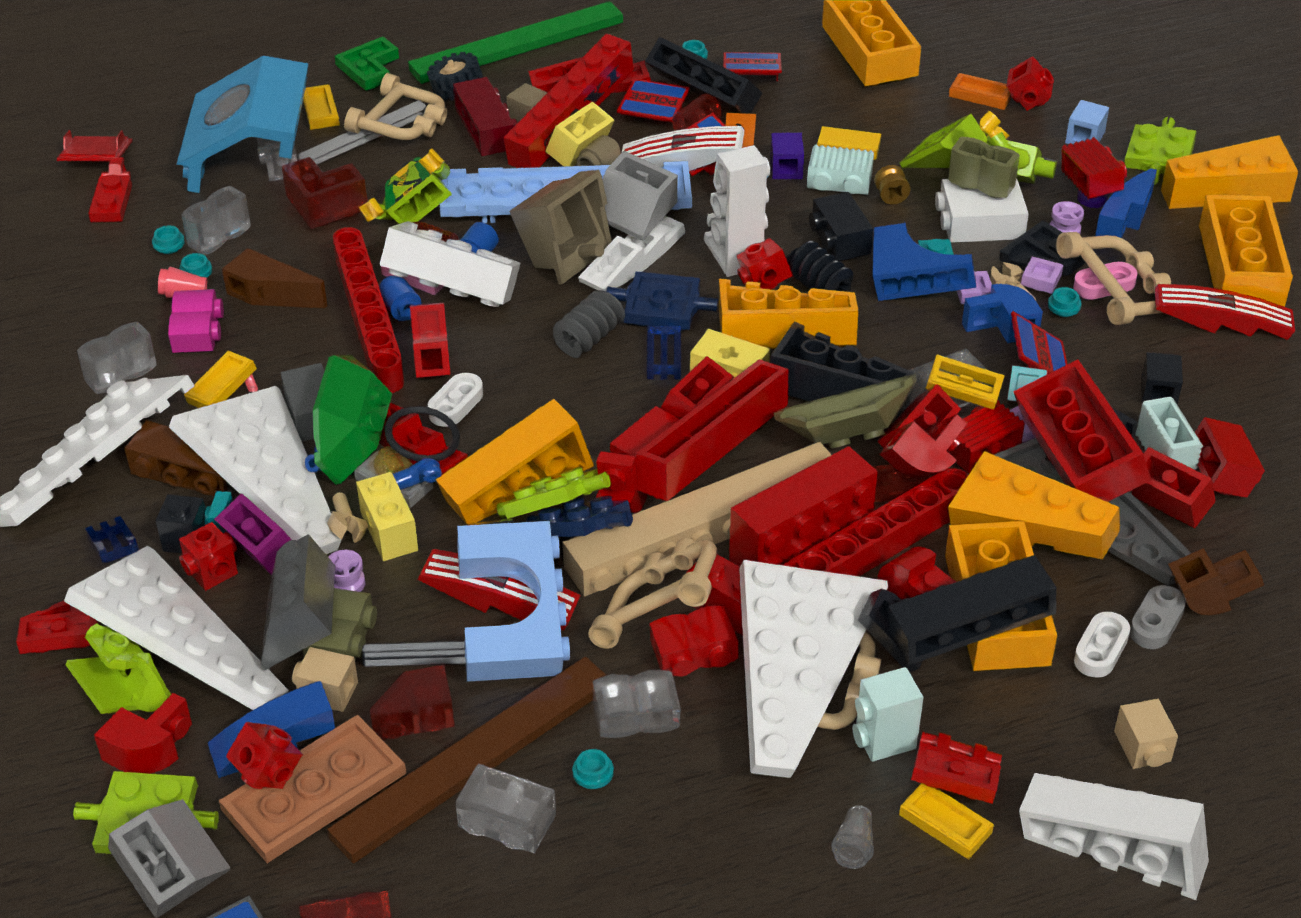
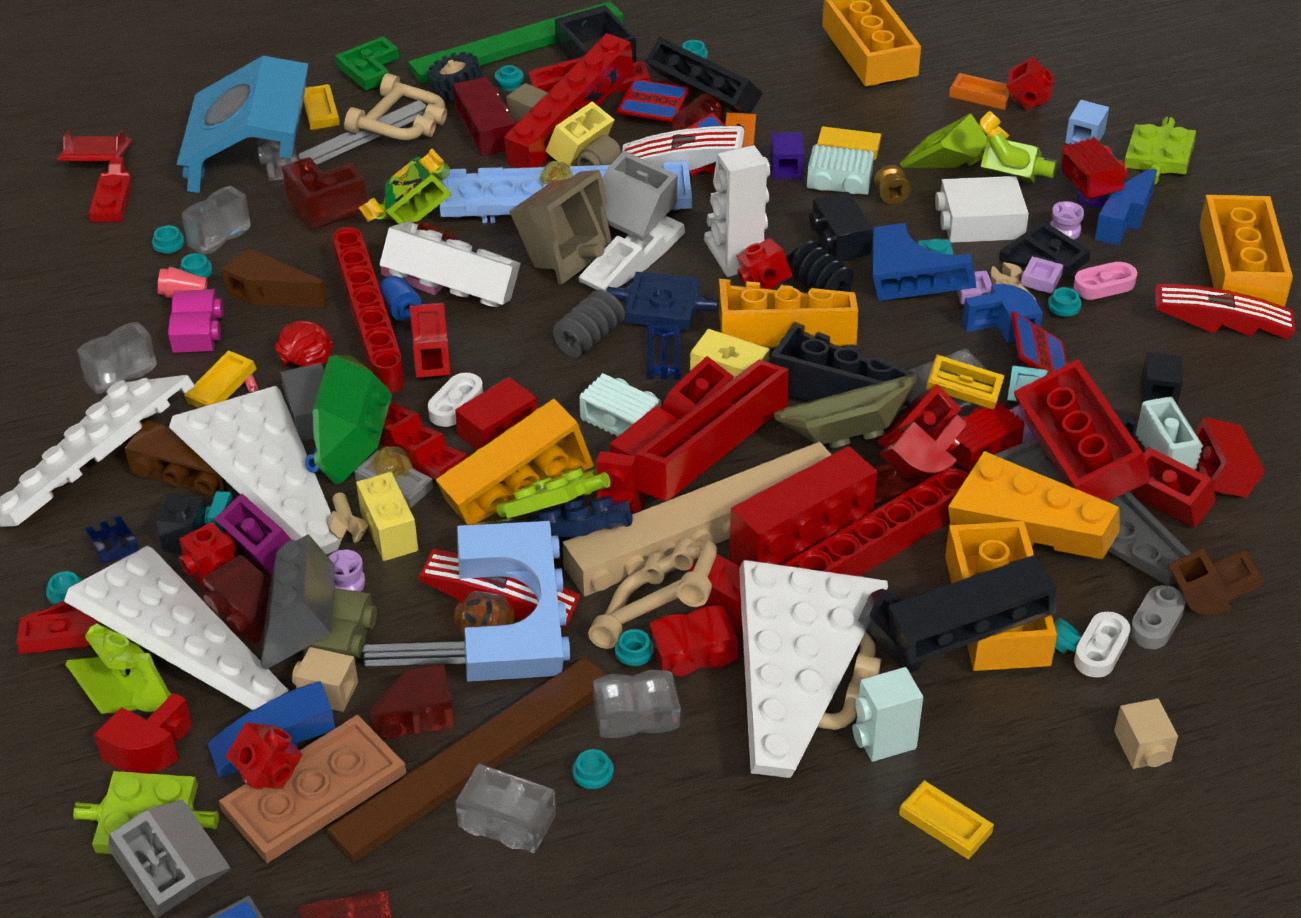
black tyre [385,406,460,462] -> none
blue arm [393,458,442,490] -> none
blue brick [460,222,499,253] -> none
piece [723,52,782,81] -> none
clear cone [831,806,874,869] -> none
red brick [877,547,956,599] -> none
red plate [911,731,1002,804] -> none
olive brick [948,137,1020,198] -> none
white wedge [1019,773,1209,900] -> none
tan bar [1056,232,1171,325] -> none
light orange wedge [1161,135,1298,209] -> none
none -> teal plate [46,571,83,606]
none -> clear red slope [203,554,268,645]
none -> red hair [275,320,333,367]
none -> clear orange head [454,591,515,639]
none -> red brick [455,377,537,450]
none -> teal plate [494,65,524,91]
none -> clear yellow piece [539,161,574,187]
none -> black window [555,5,636,63]
none -> light aqua brick [580,373,661,437]
none -> teal plate [615,629,654,666]
none -> teal plate [1054,618,1082,653]

